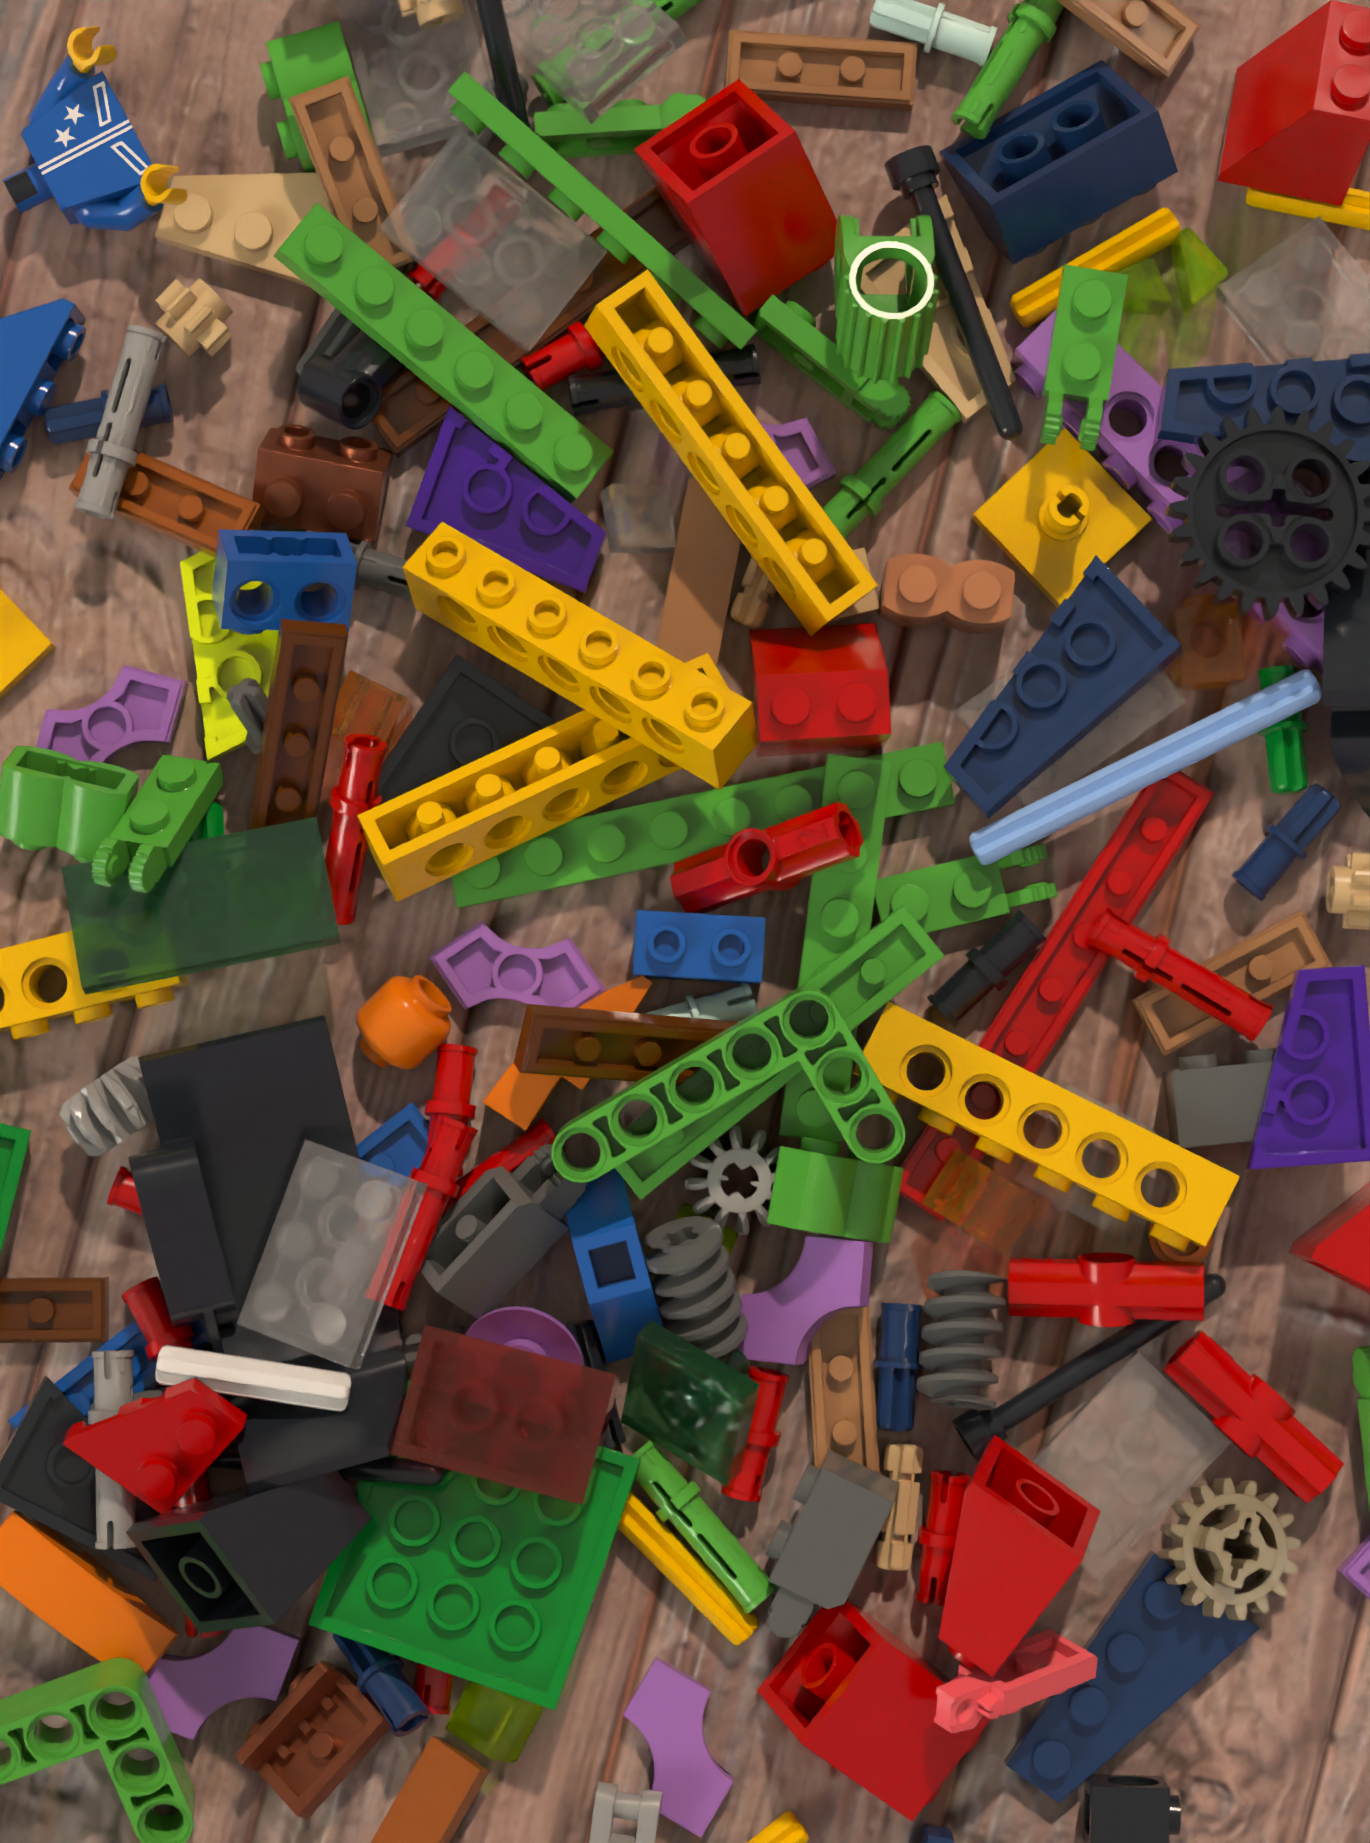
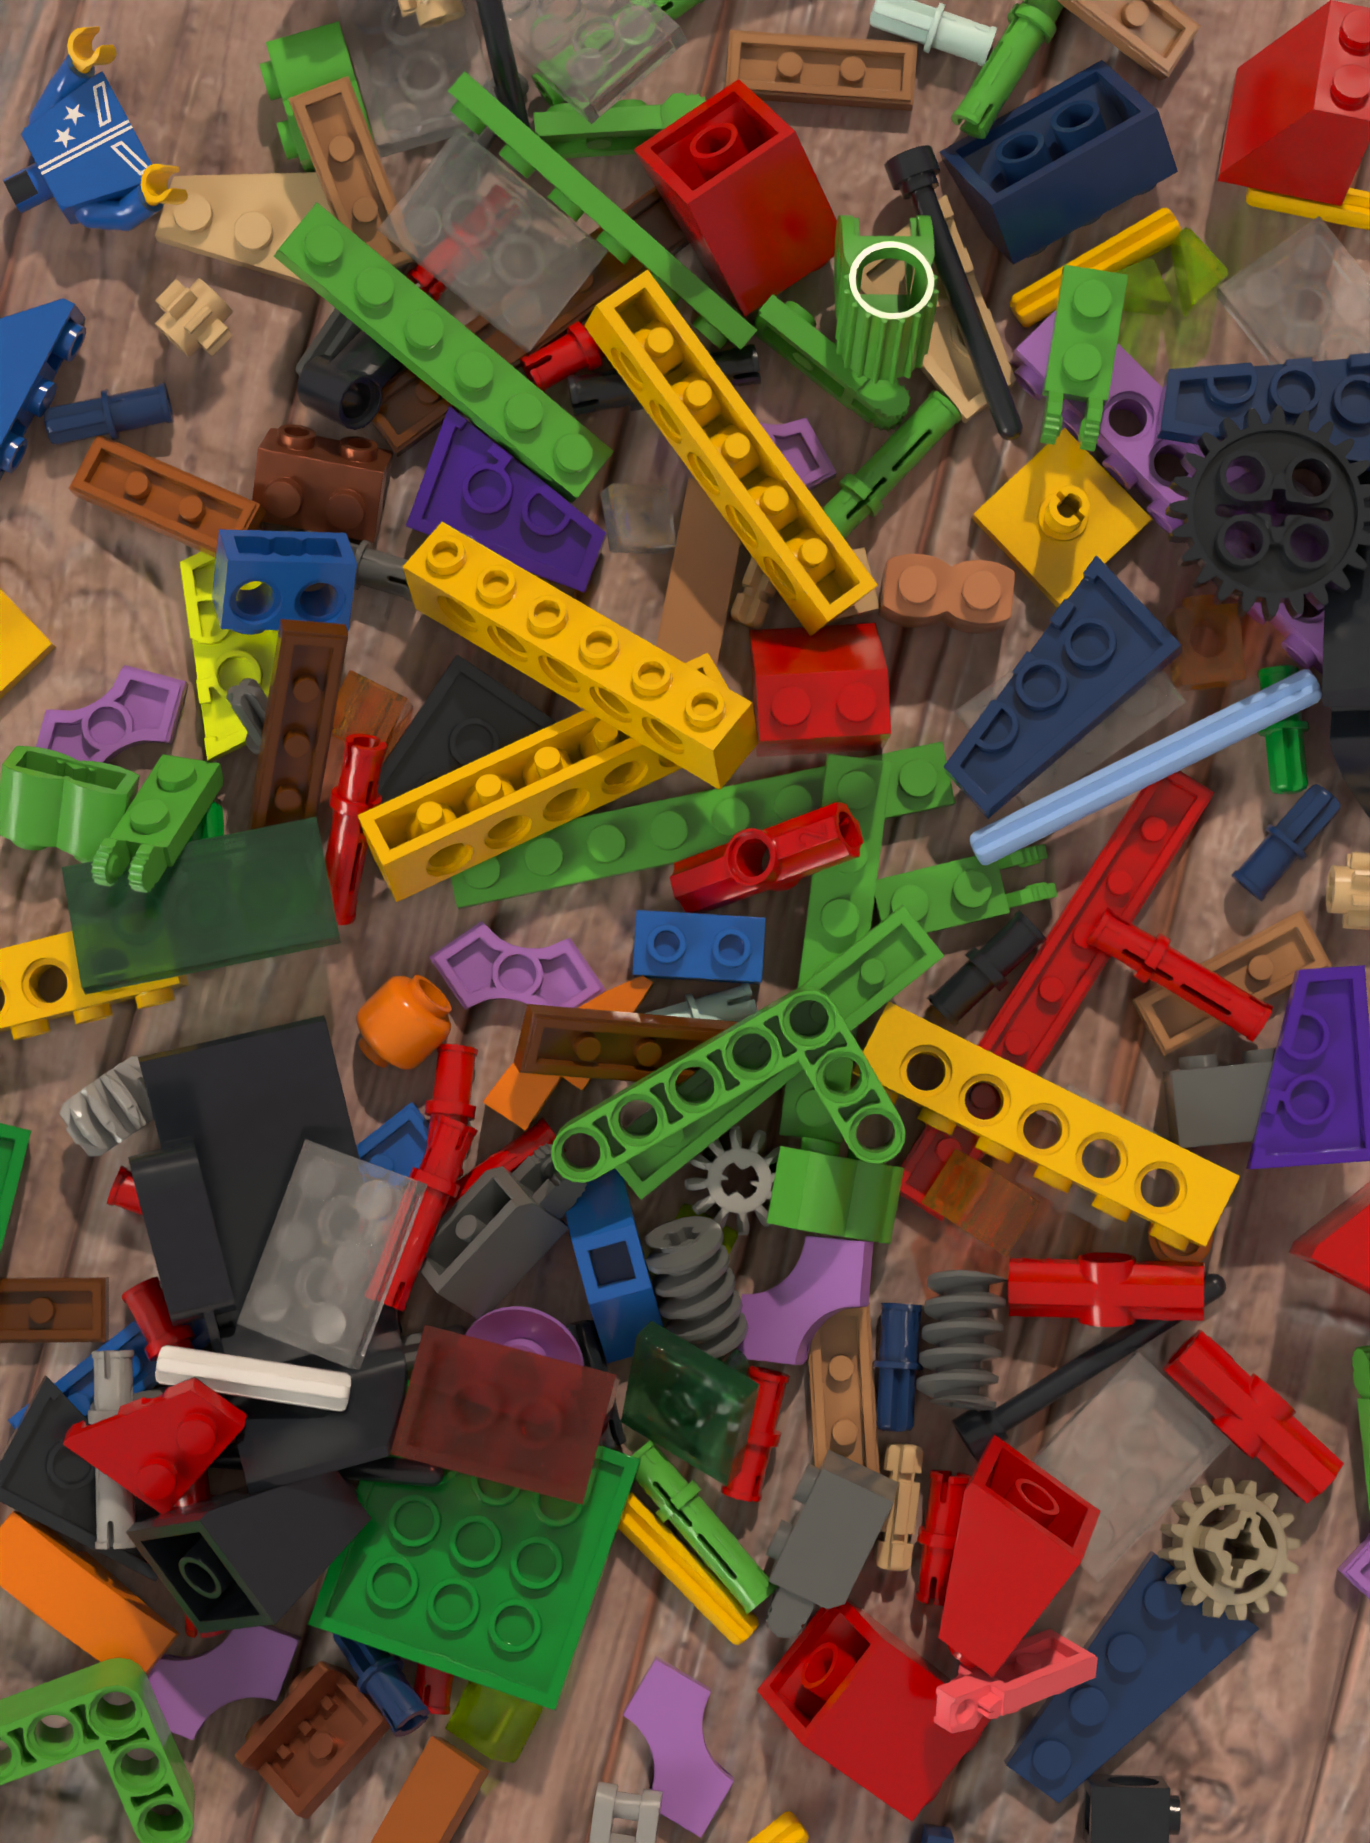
light grey pin [74,325,168,521] -> none

